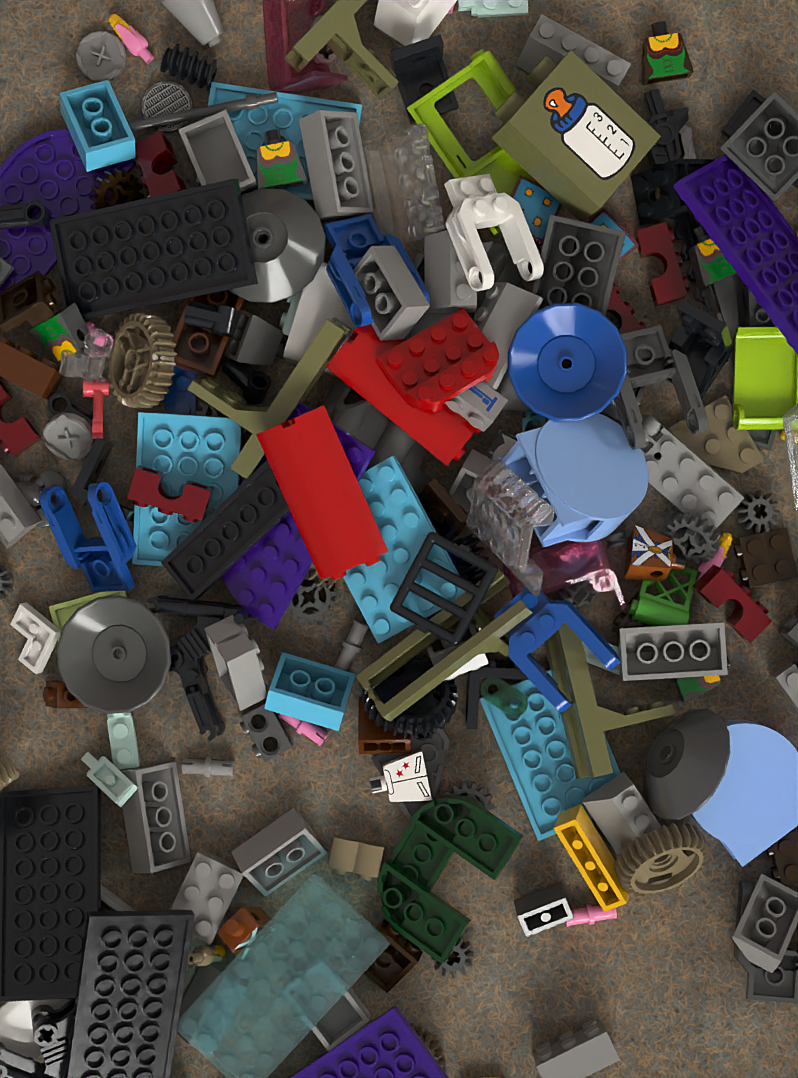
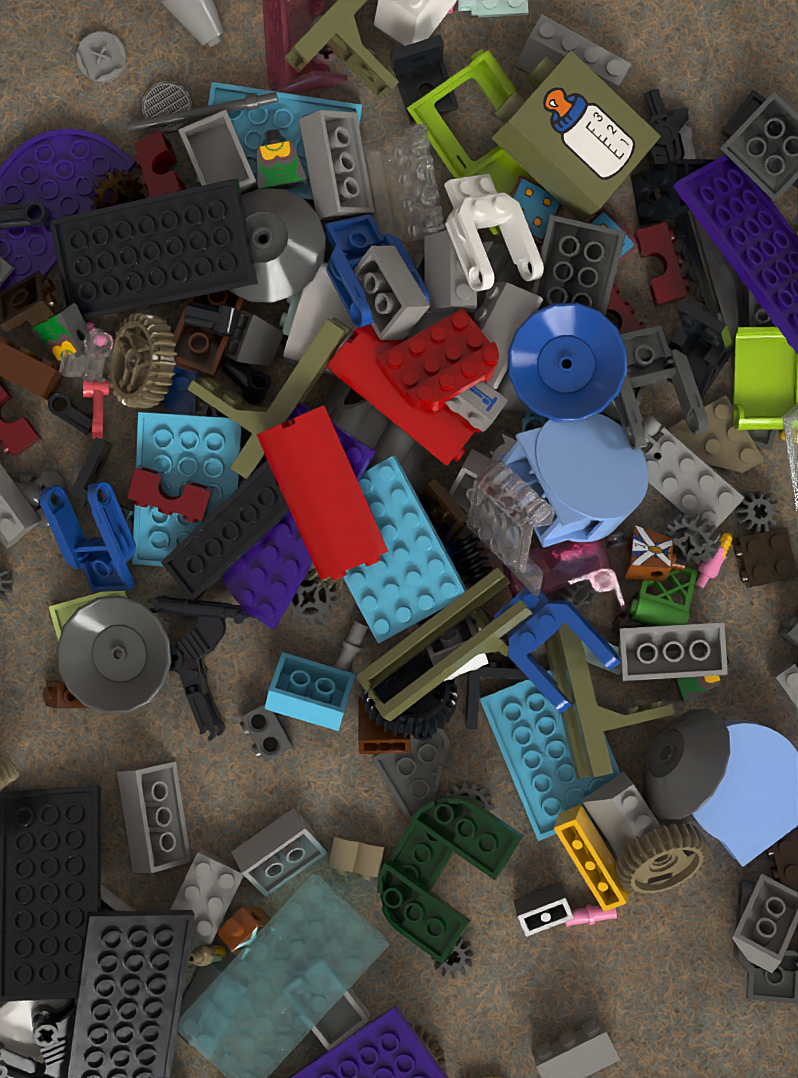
white plate [10,602,62,674] -> none
light grey tile [43,412,95,460] -> none
medium azure brick [59,80,136,172] -> none
light aqua hinge [81,752,138,807] -> none
light aqua hinge [107,712,140,770] -> none
bright pink piece [108,14,154,64] -> none
black piece [160,43,217,91] -> none
light grey pin [182,757,235,778] -> none
light grey piece [204,615,268,711] -> none
bright pink pin [279,714,329,746] -> none
dark brown plate [349,918,423,993] -> none
white torso [370,749,432,802] -> none
black bar [390,532,498,646] -> none
clear green plate [480,678,528,716] -> none
torso [642,21,694,85] -> none
torso [688,226,737,290] -> none
dark red arch [692,564,772,643] -> none

